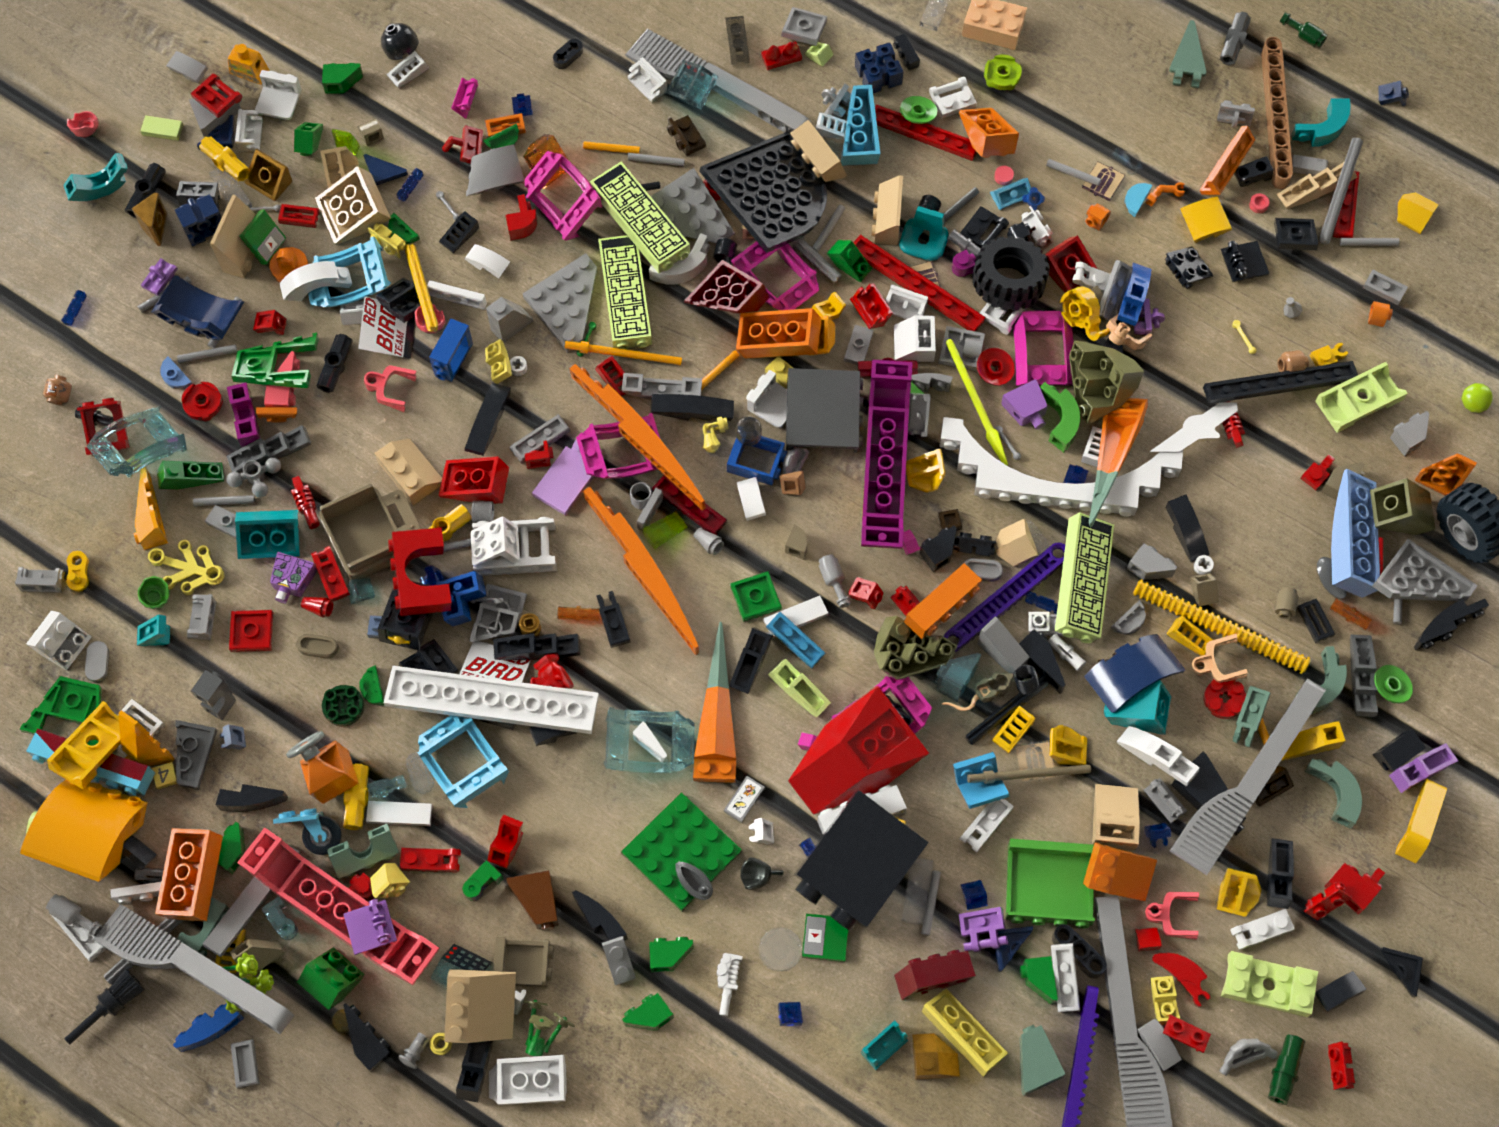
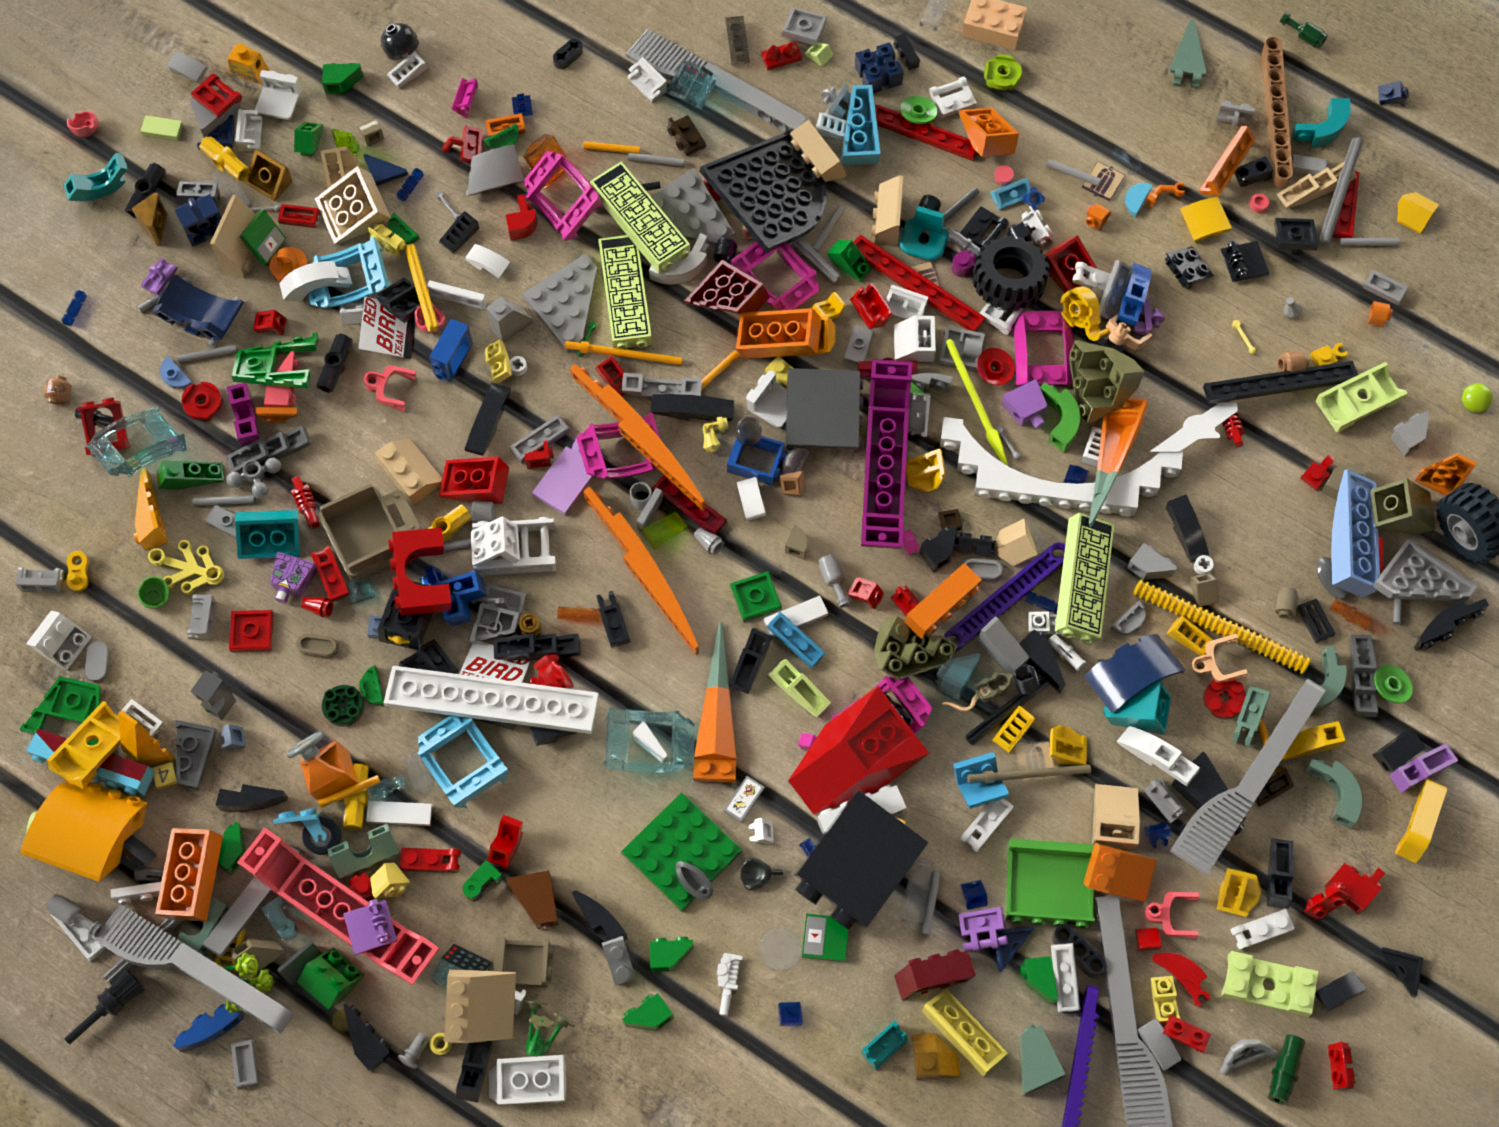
teal slope [137,614,170,646] -> none
dark grey piece [1220,11,1251,66] -> none
none -> dark grey slope [277,941,323,985]
none -> light orange bar [318,775,381,808]

